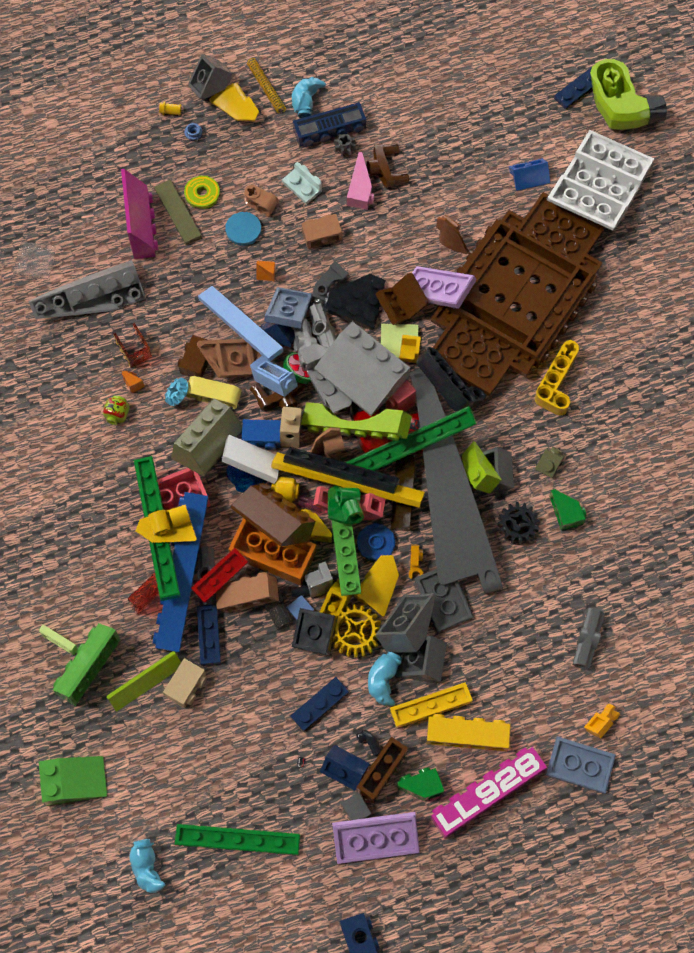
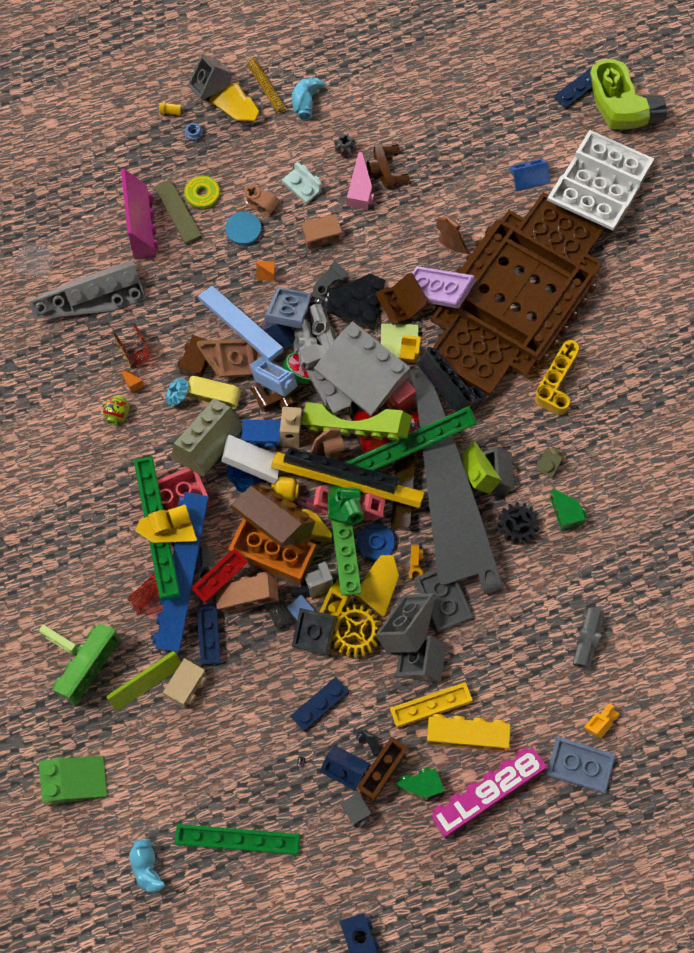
dark blue brick [293,102,366,147] -> none
lavender tile [332,812,420,864] -> none
medium azure animal [368,652,402,706] -> none

